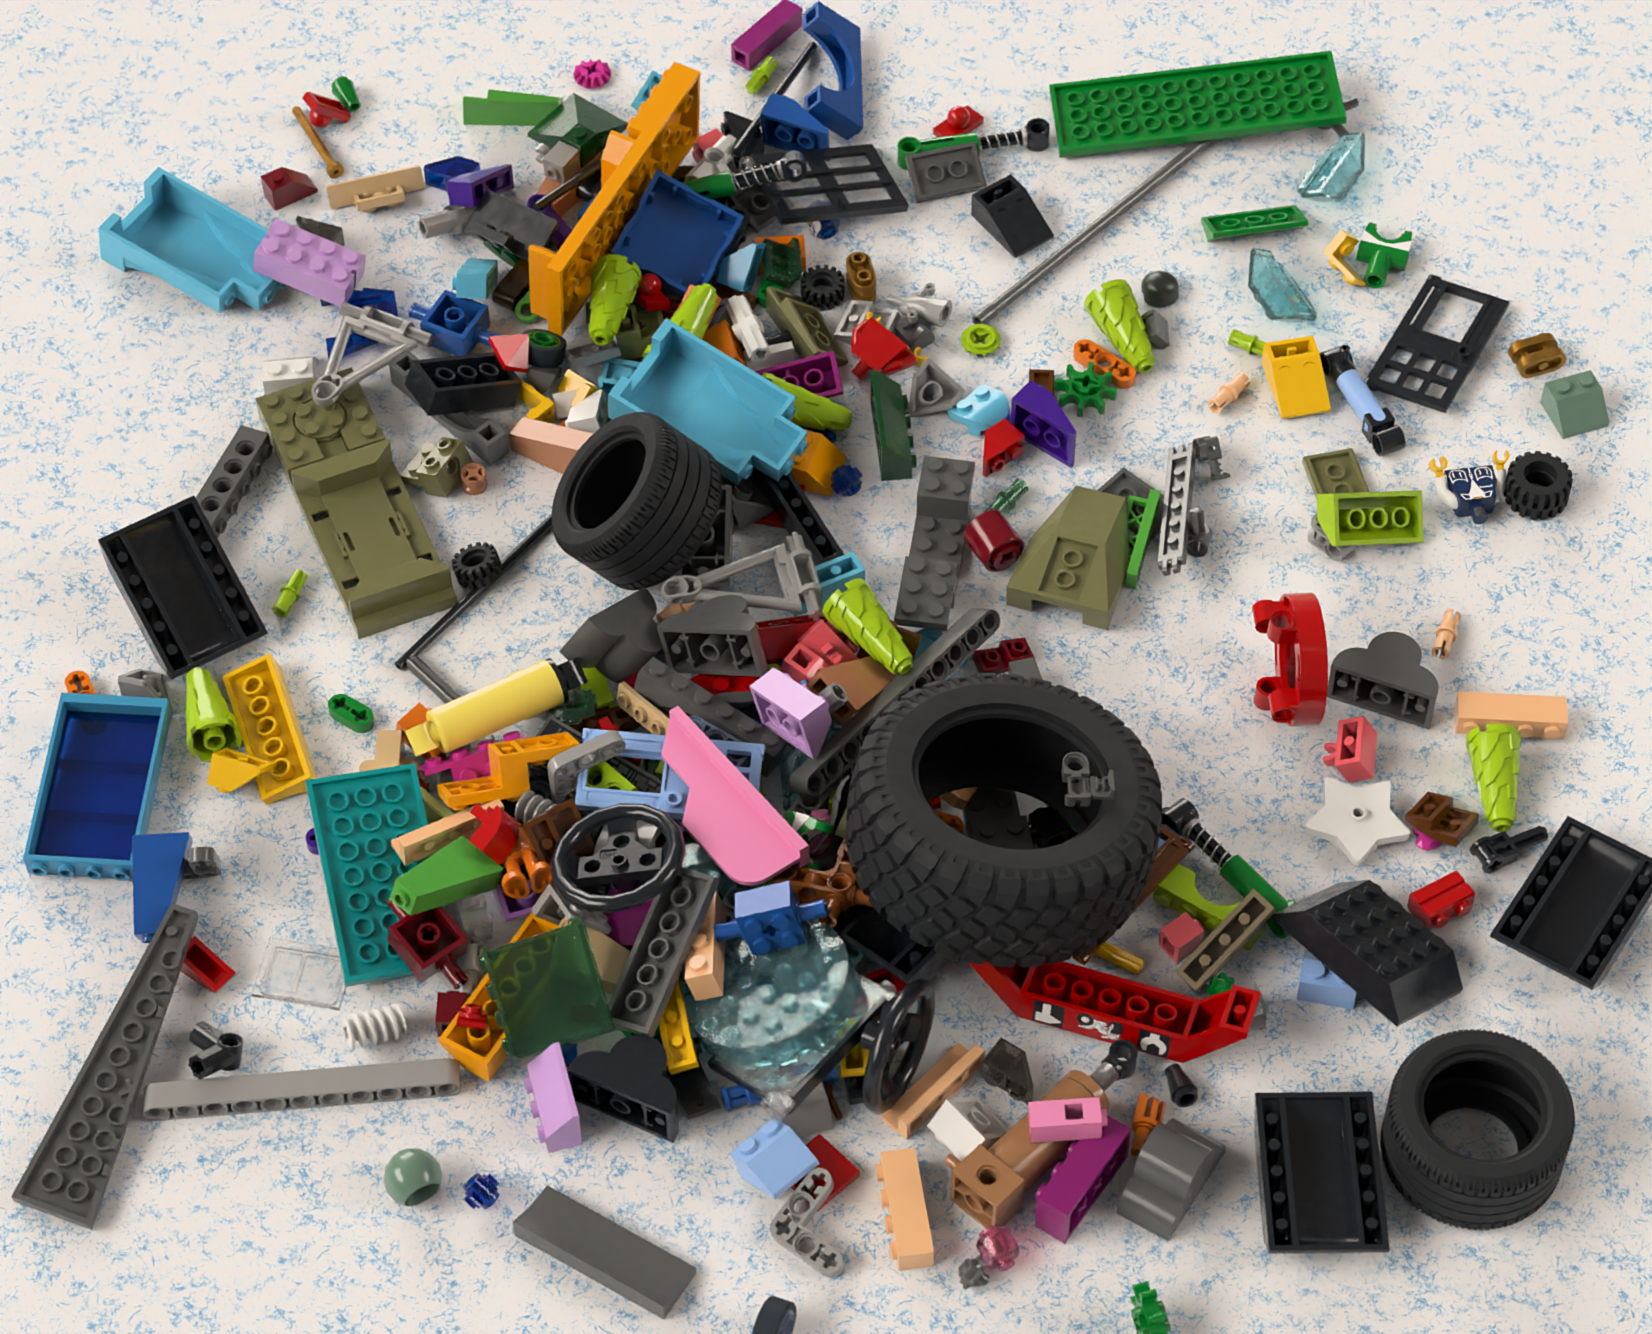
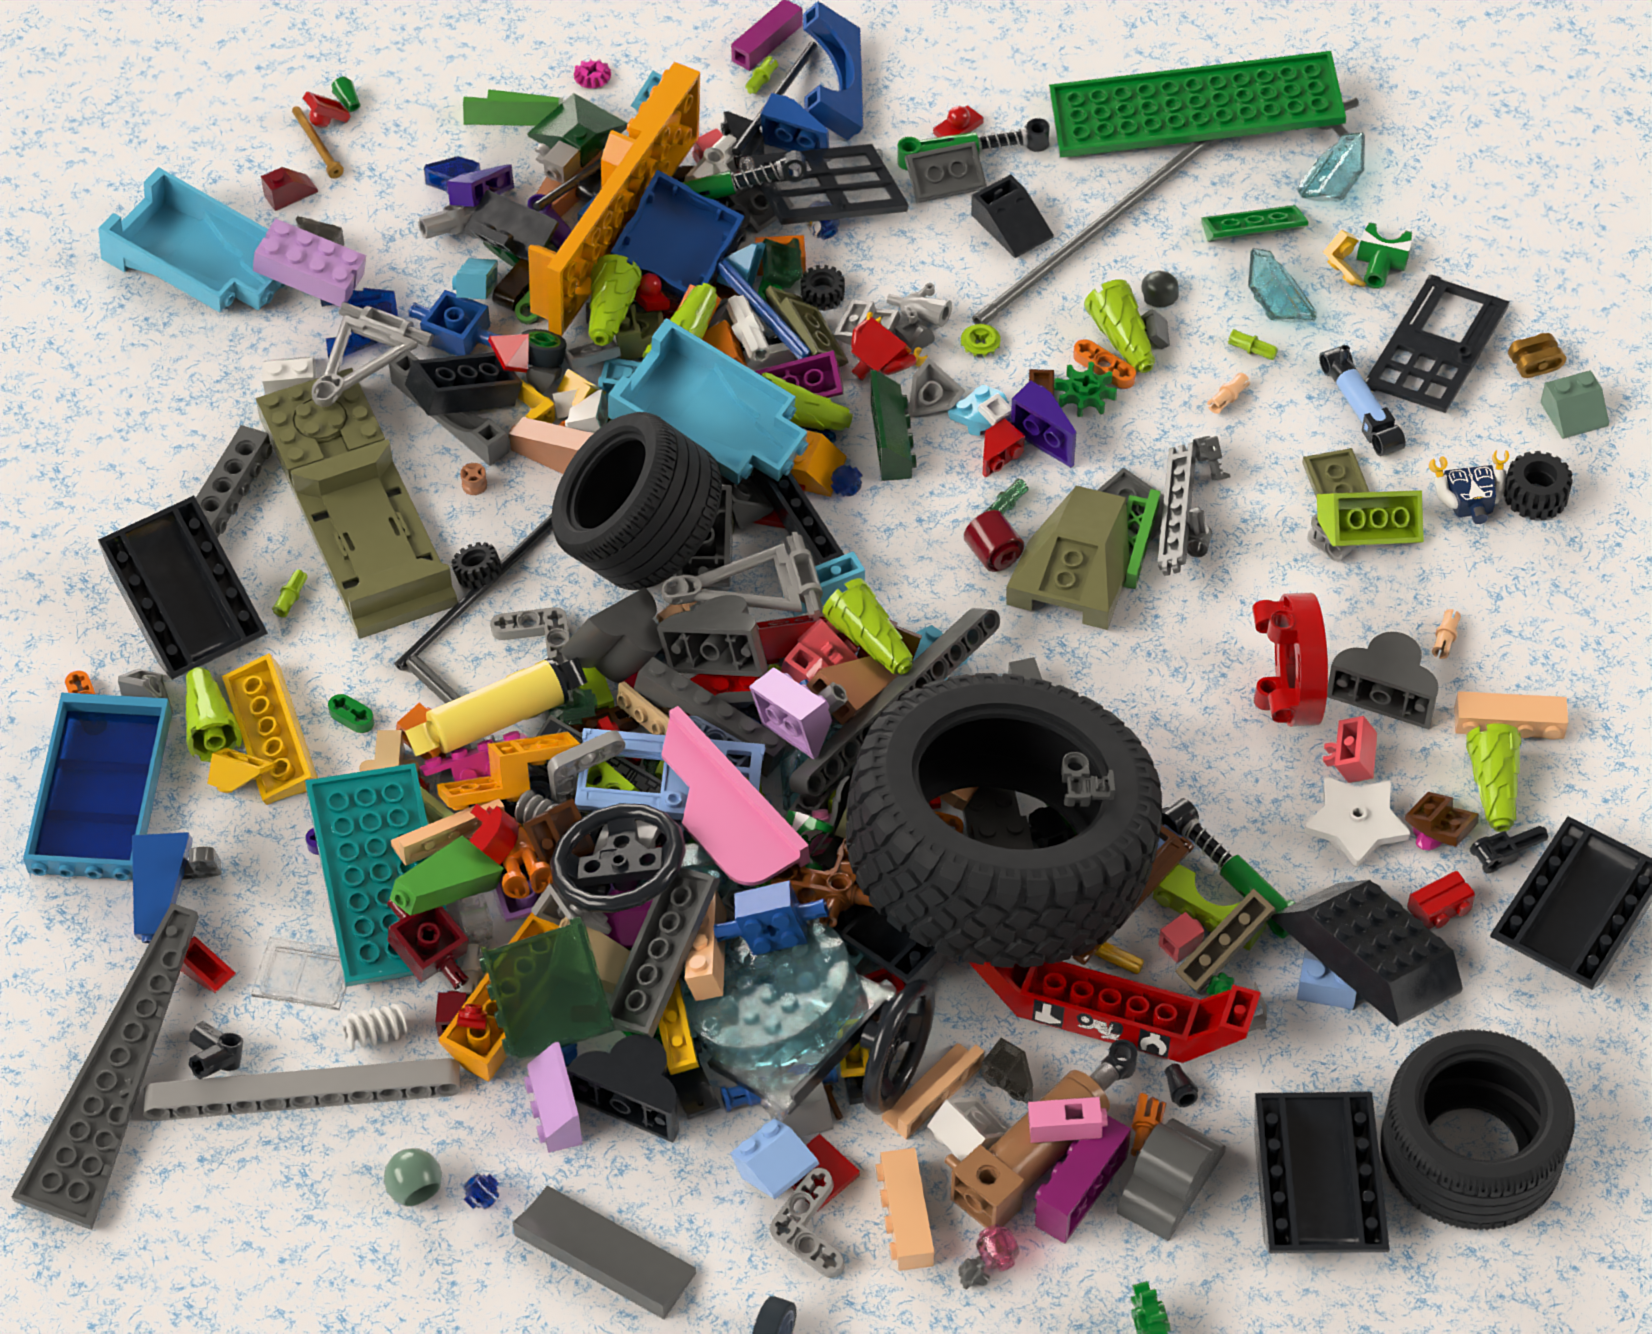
tan bracket [326,165,425,212] -> none
olive brick [400,437,473,498] -> none
pearl gold brick [846,252,876,303] -> none
dark grey bracket [894,456,975,631] -> none
dark red slope [972,637,1034,674] -> none
yellow slope [1261,335,1331,419] -> none
none -> light grey beam [490,607,570,665]
none -> blue axle [717,260,811,359]
none -> white tile [978,393,1011,426]

